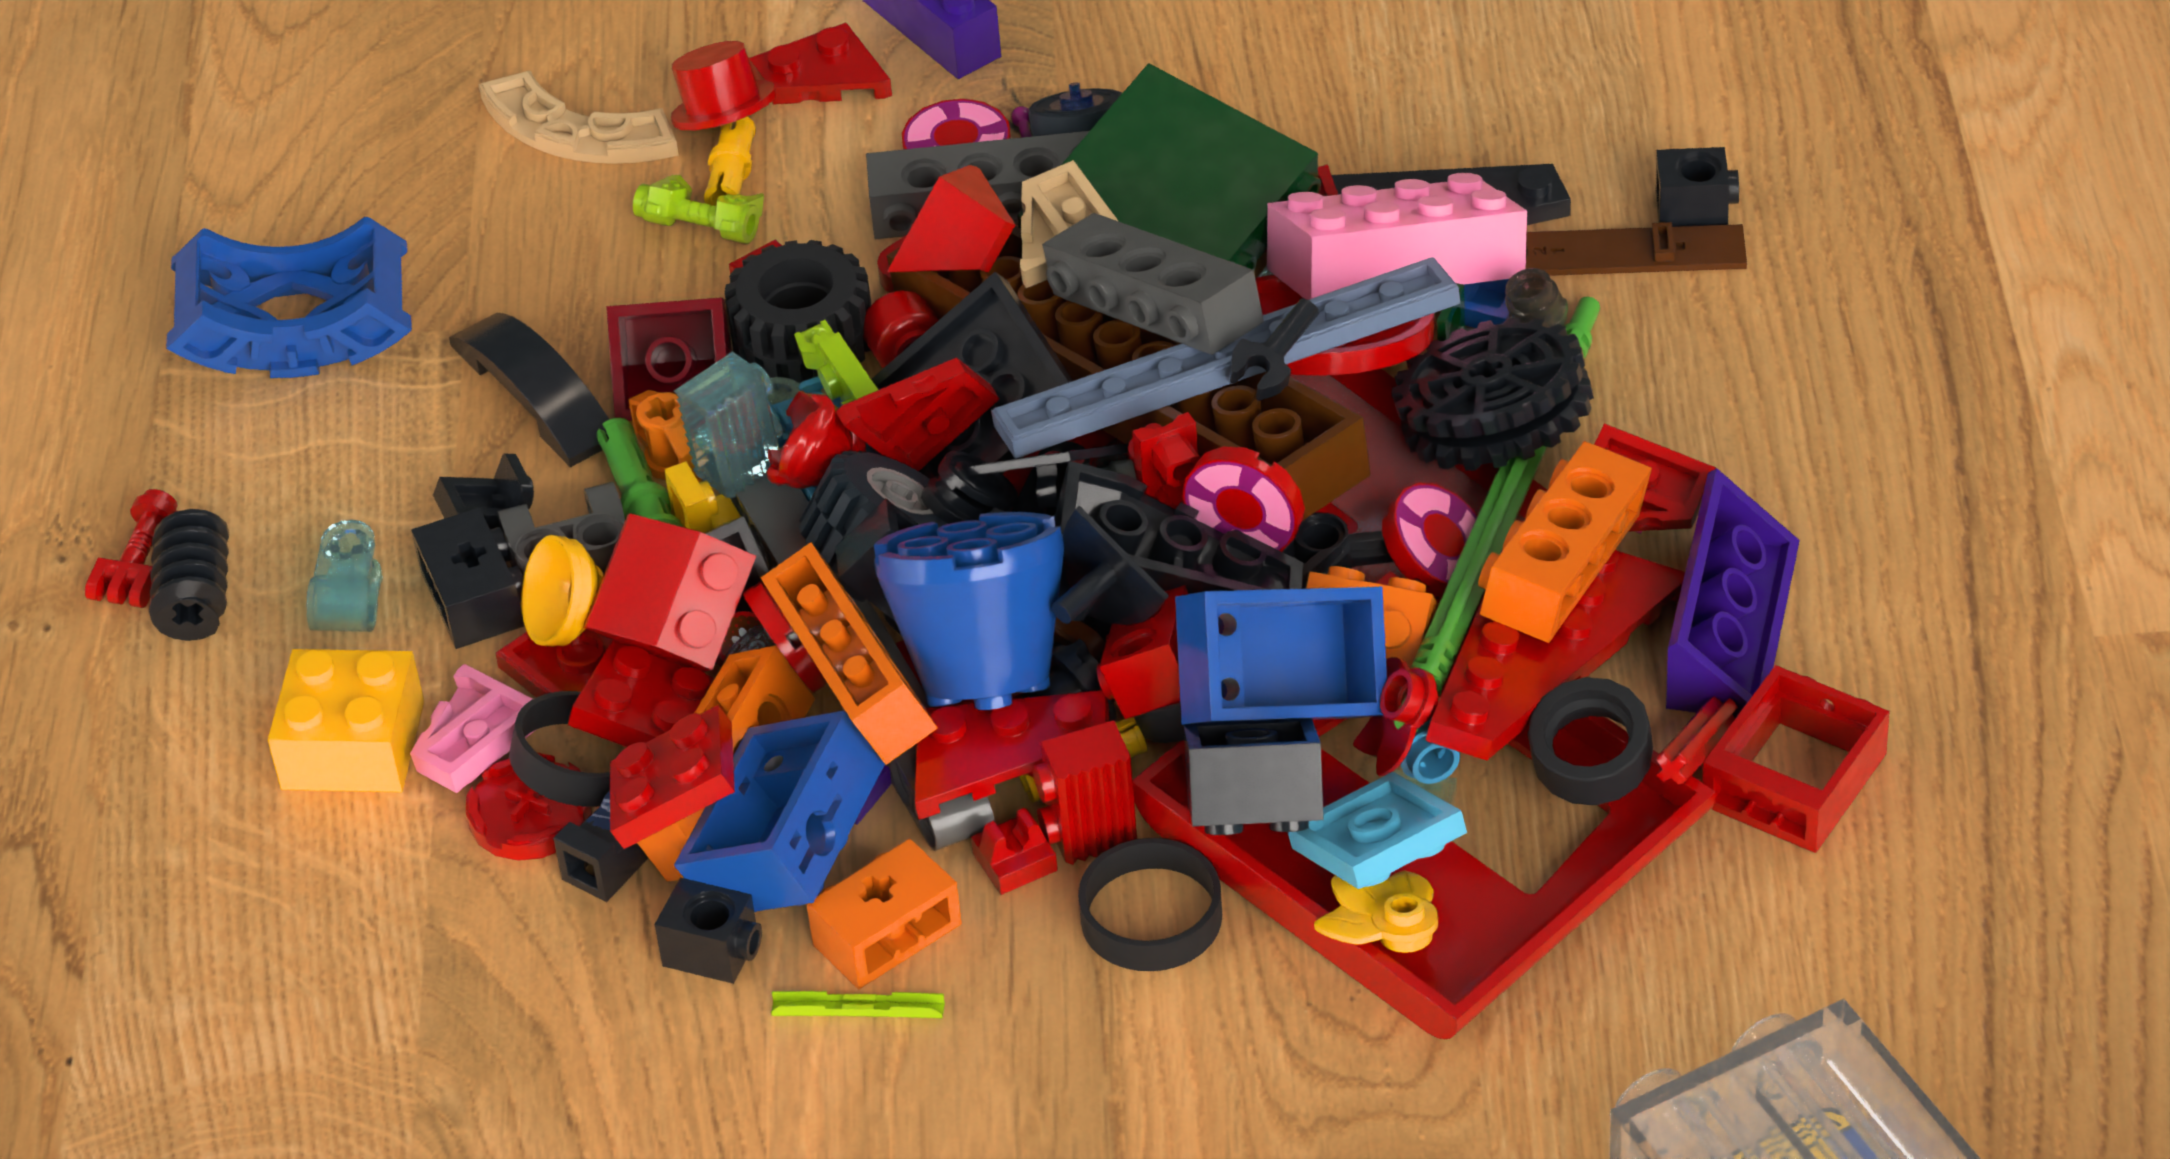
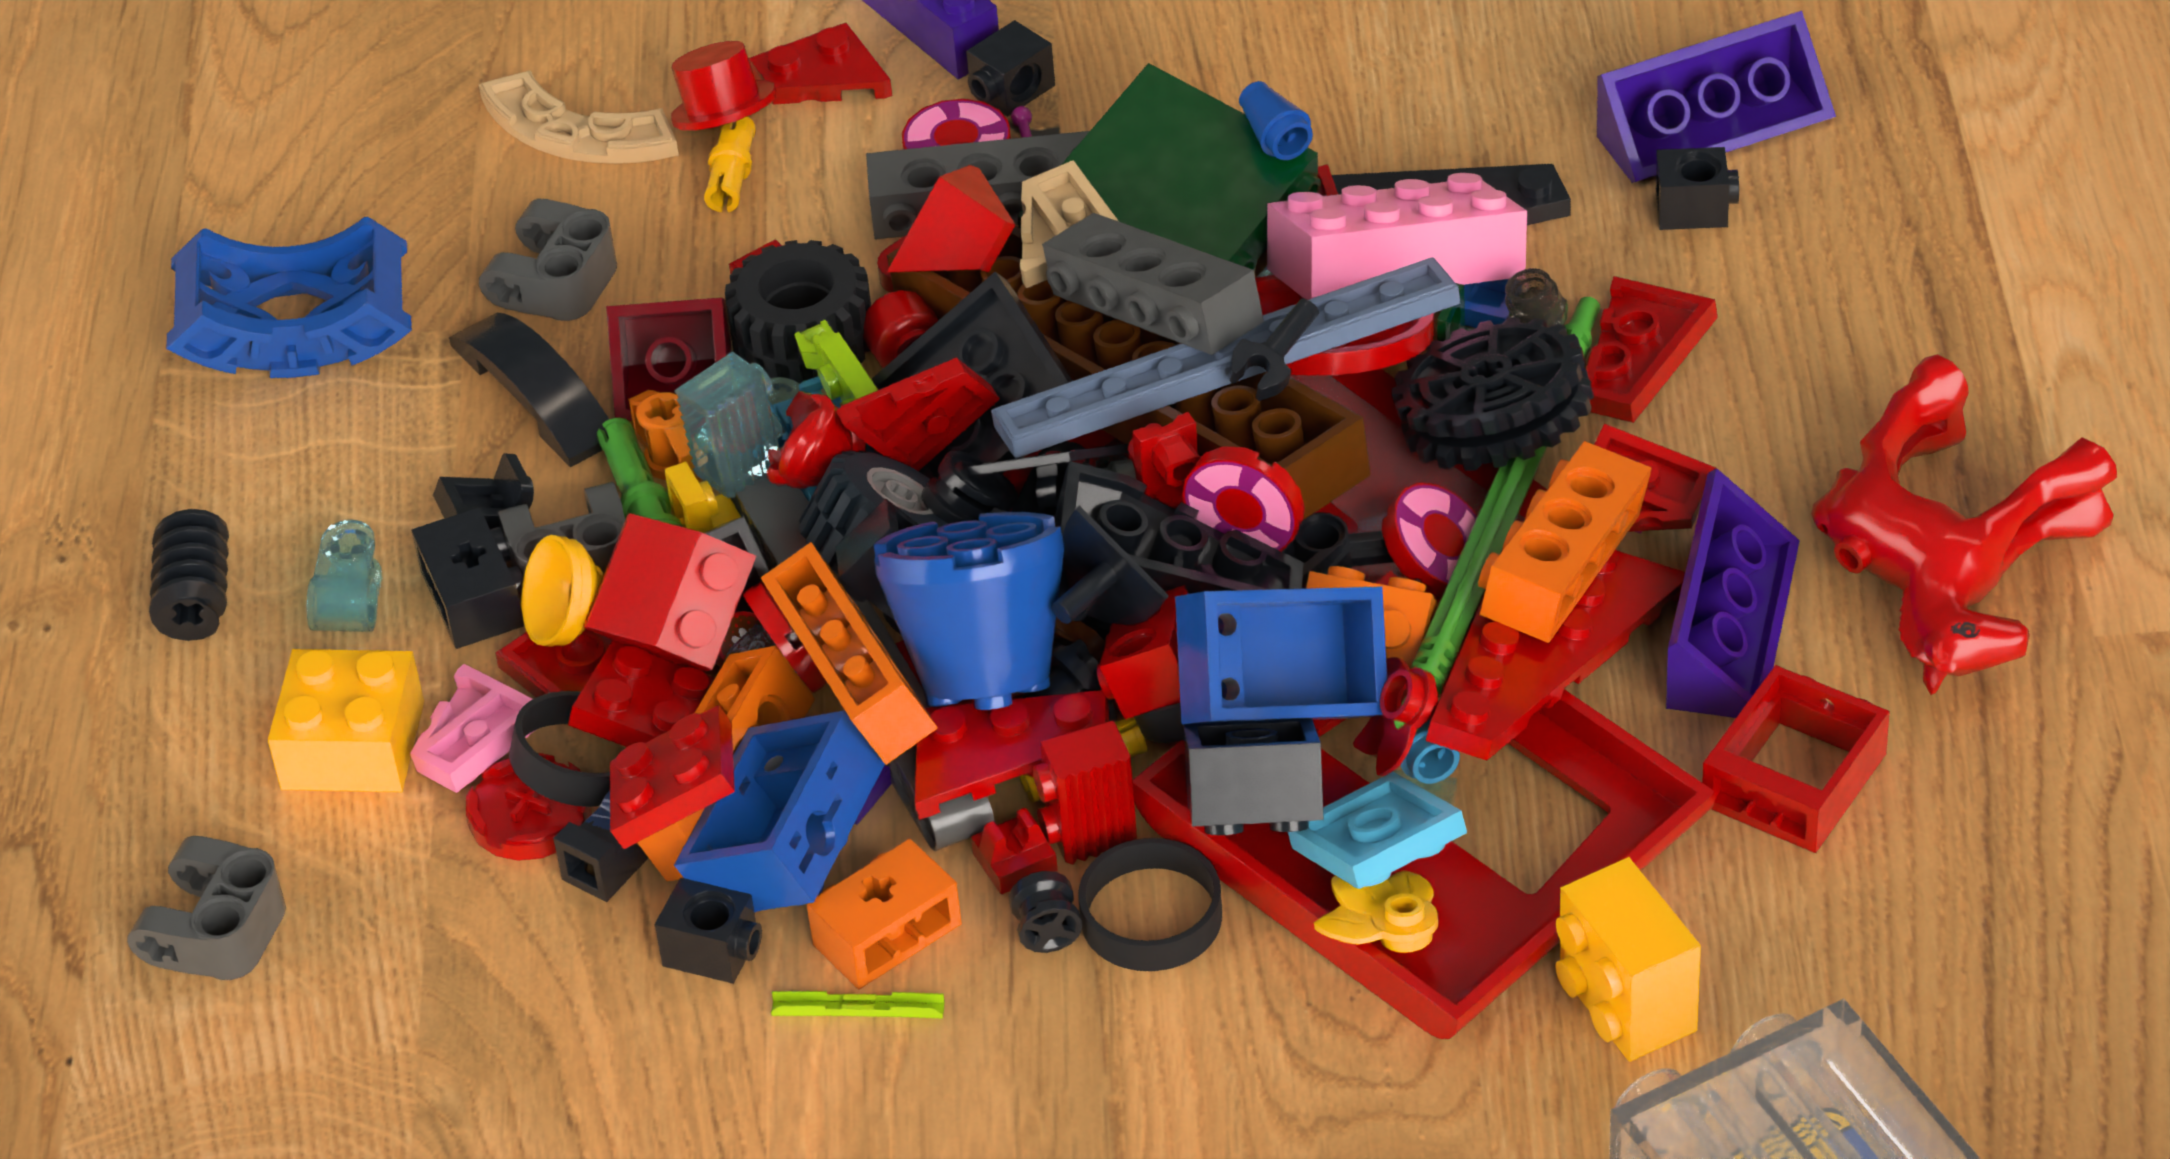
red hinge [85,489,178,608] -> none
lime piece [633,175,764,244] -> none
black wheel [1029,82,1122,136] -> none
reddish brown piece [1525,222,1747,277] -> none
black tyre [1527,677,1653,806] -> none
red axle [1656,696,1738,785] -> none
none -> dark grey piece [127,836,286,980]
none -> dark grey piece [479,199,617,321]
none -> black brick [966,20,1055,117]
none -> black wheel [1009,871,1082,953]
none -> blue cone [1239,81,1313,160]
none -> yellow brick [1555,857,1701,1062]
none -> red wing [1586,276,1718,423]
none -> dark purple slope [1597,11,1836,183]
none -> red animal [1811,354,2117,695]

